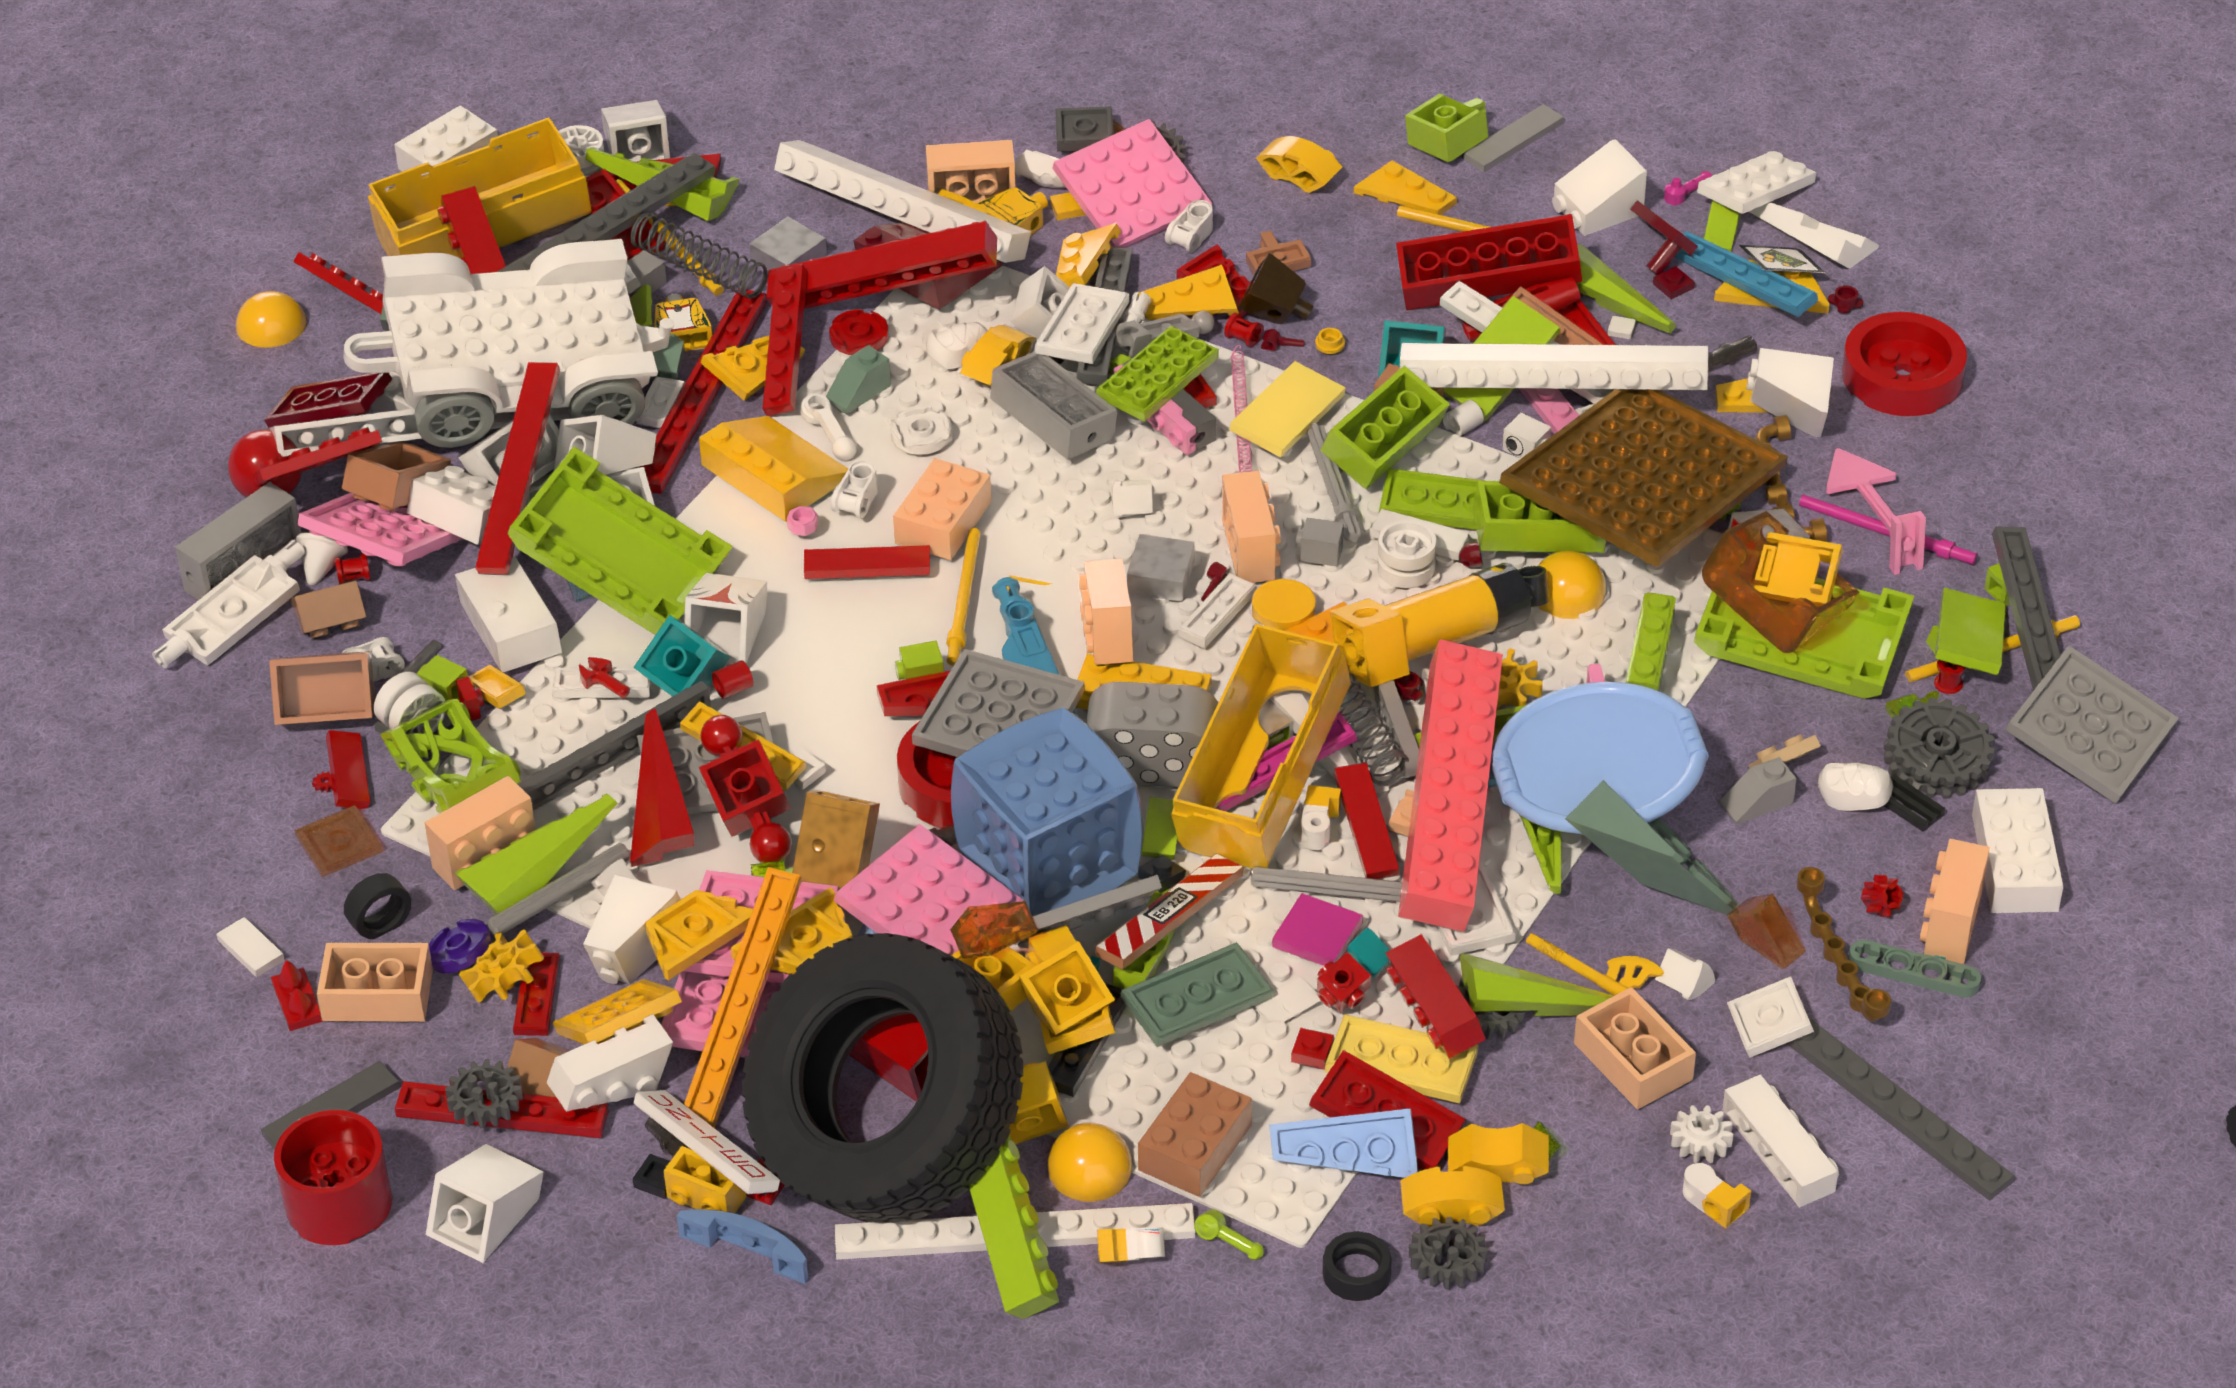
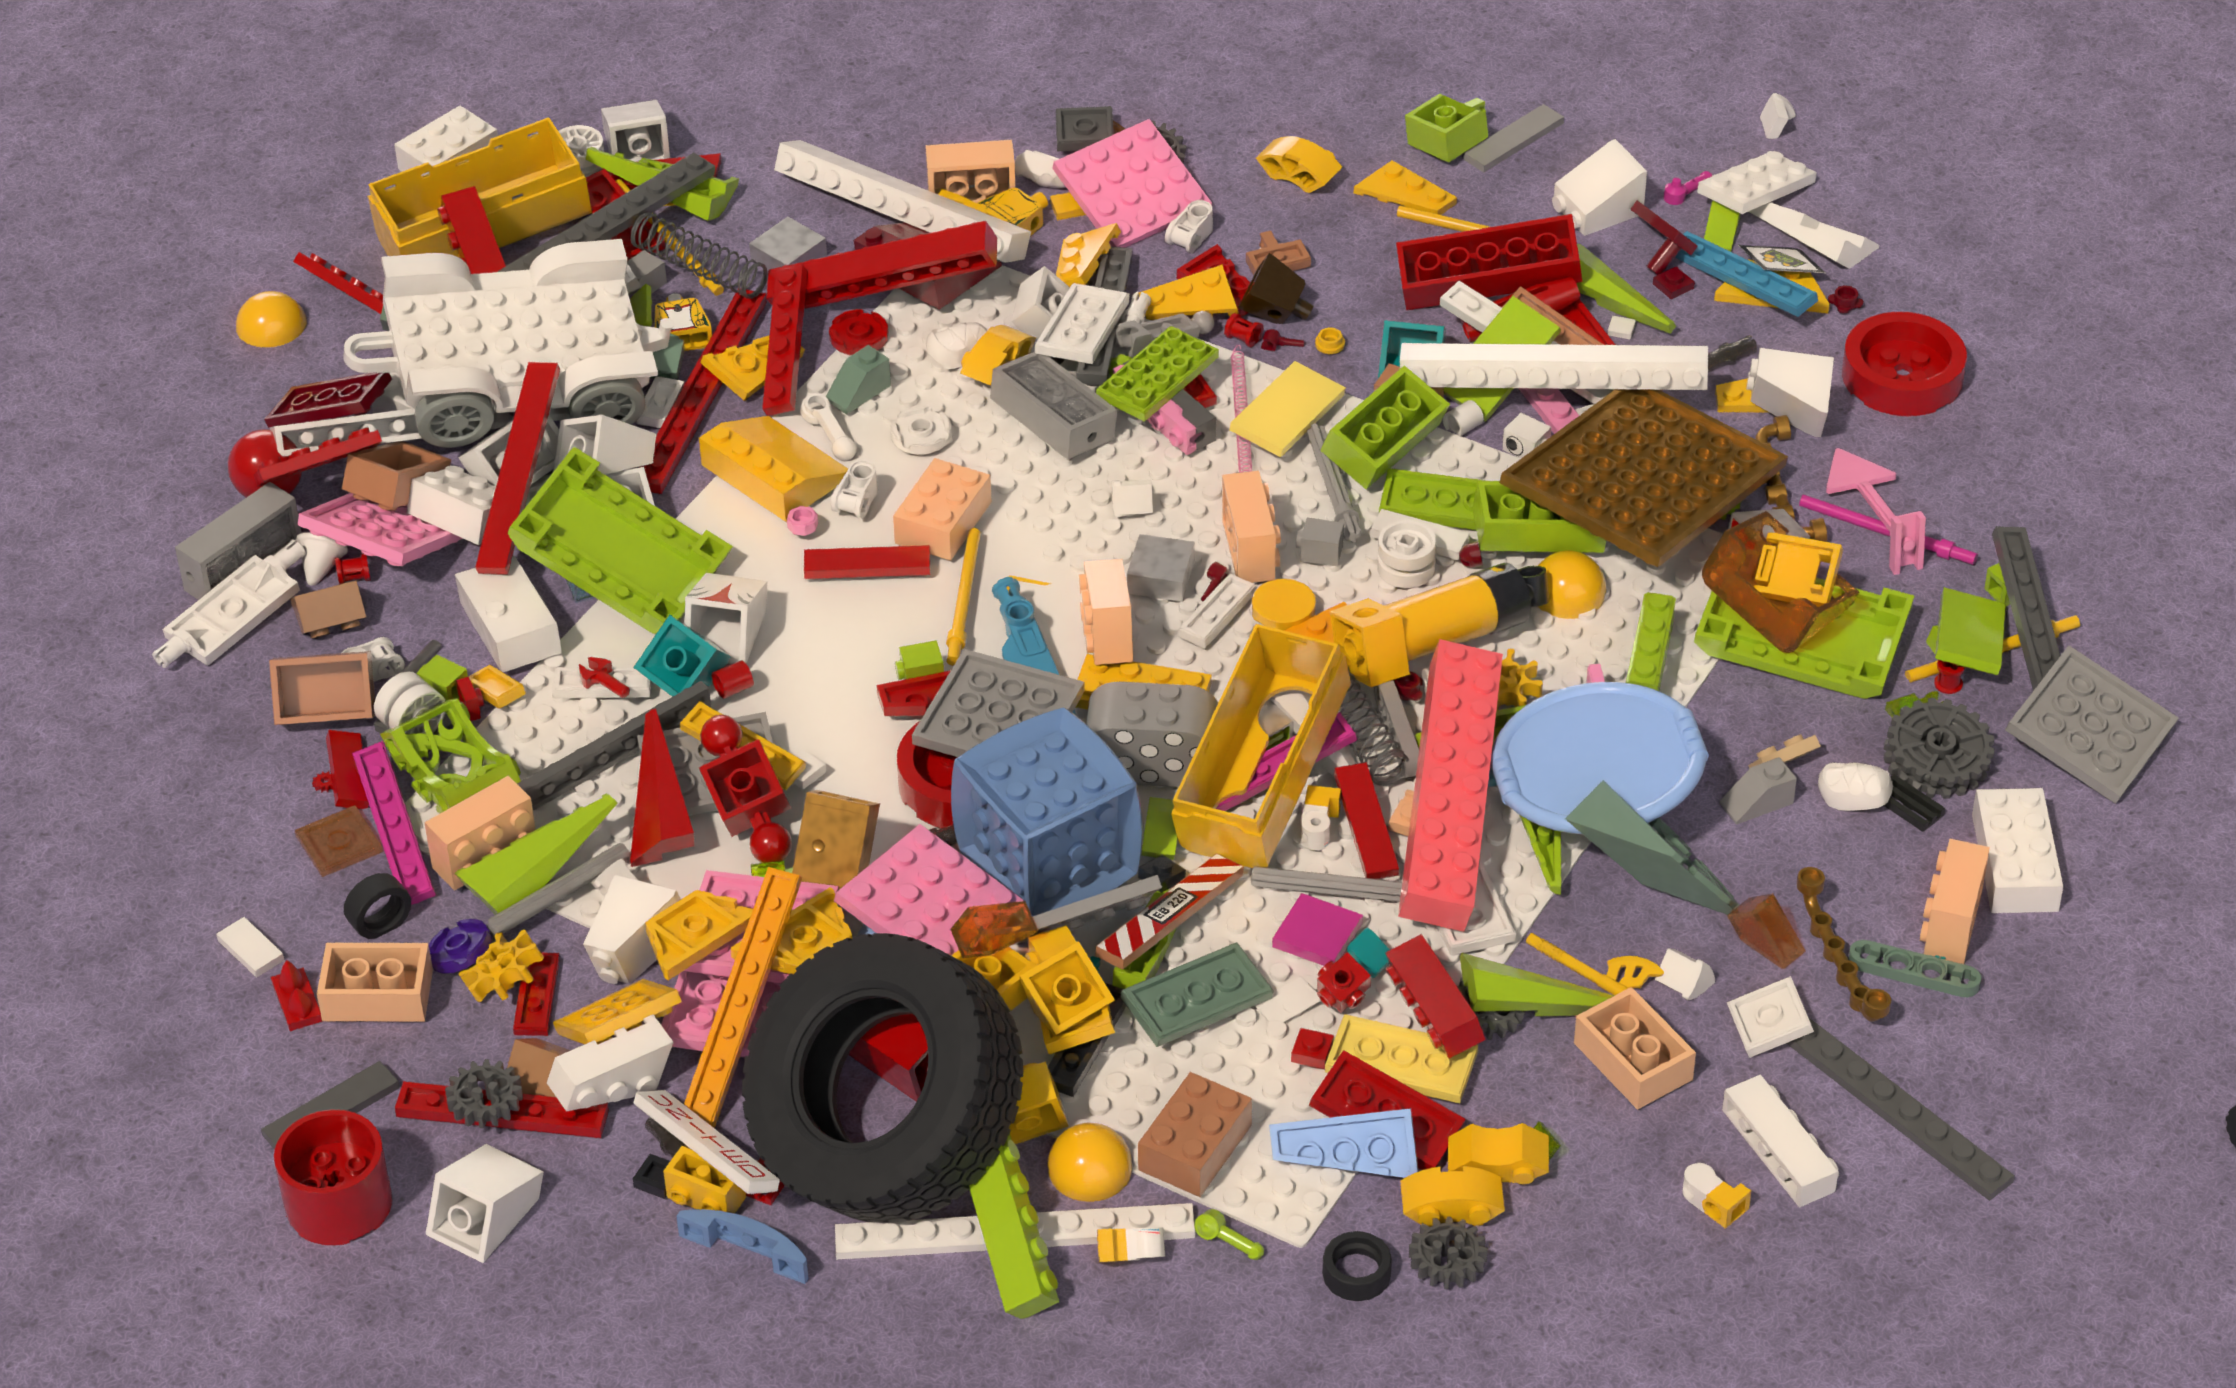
white gear [1670,1105,1733,1163] -> none
red gear [1861,875,1904,917] -> none
none -> dark pink tile [352,741,436,905]
none -> white tile [1760,93,1796,139]

